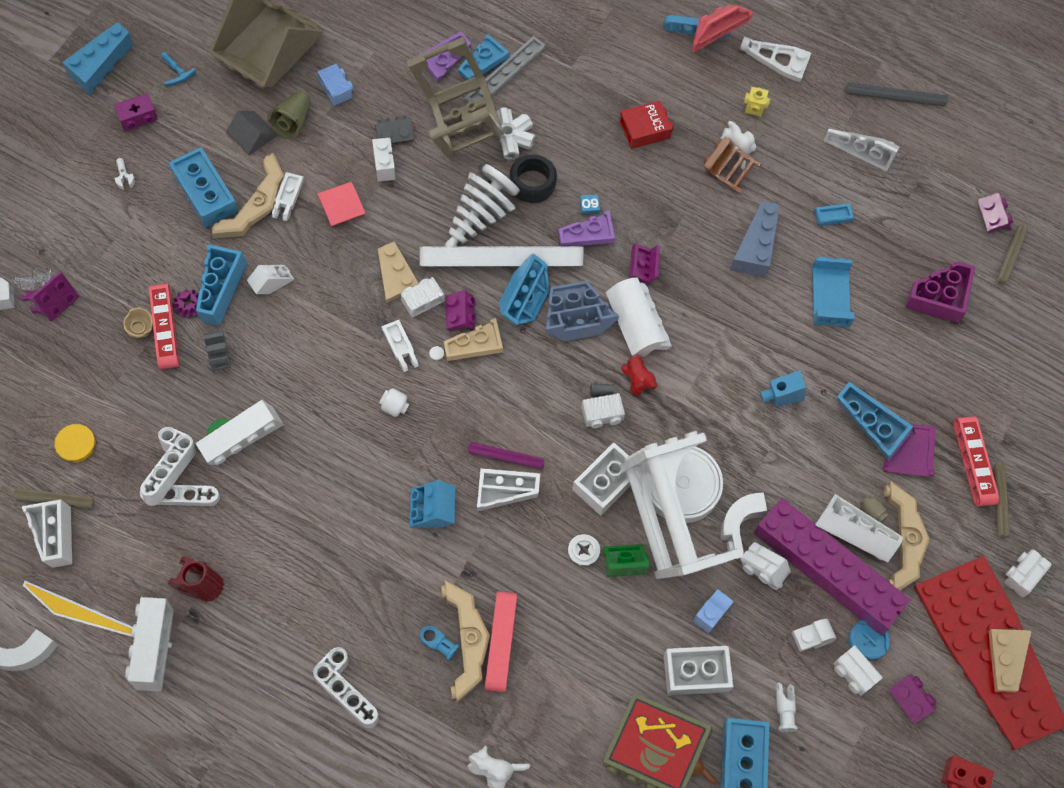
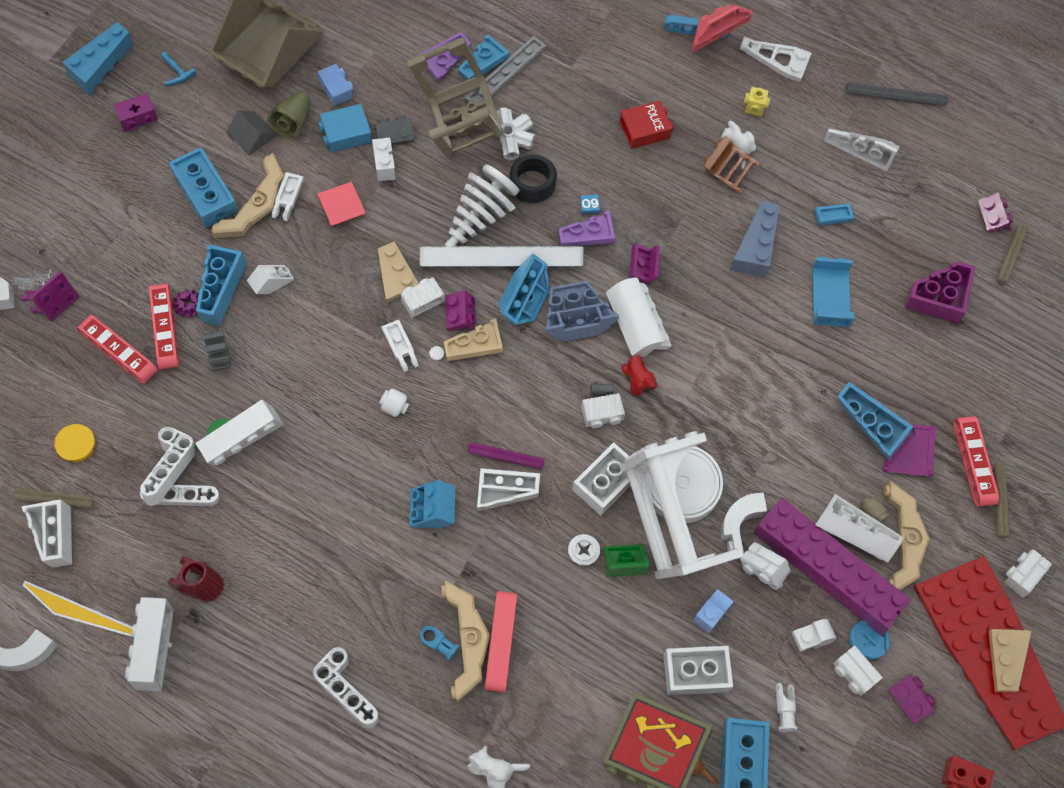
white bar [115,158,135,190] -> none
tan hair [123,307,153,339] -> none
dark azure torso [760,370,806,407] -> none
none -> beam [77,315,158,384]
none -> dark azure brick [318,104,372,153]

